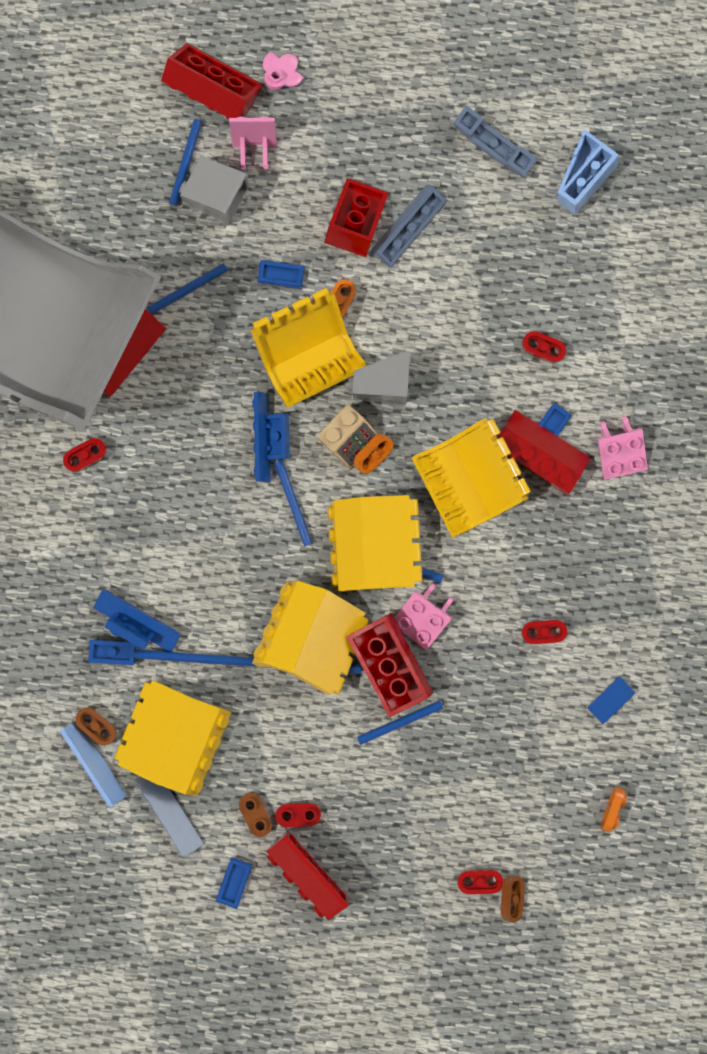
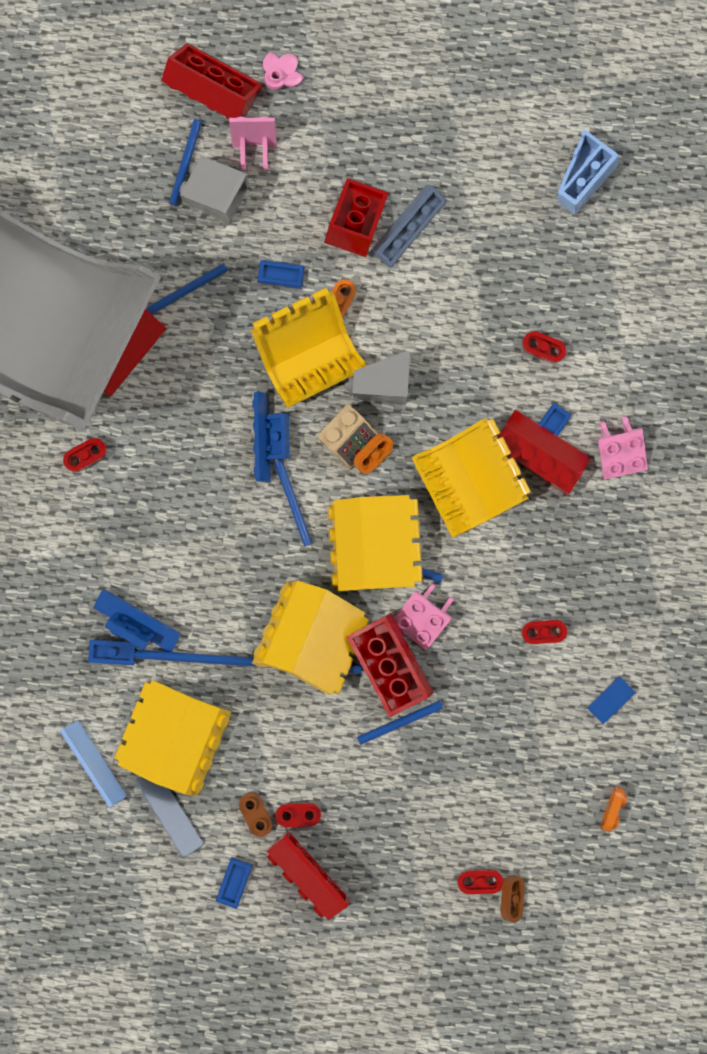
dark orange plate [75,707,117,746] -> none
sand blue slope [453,105,537,177] -> none

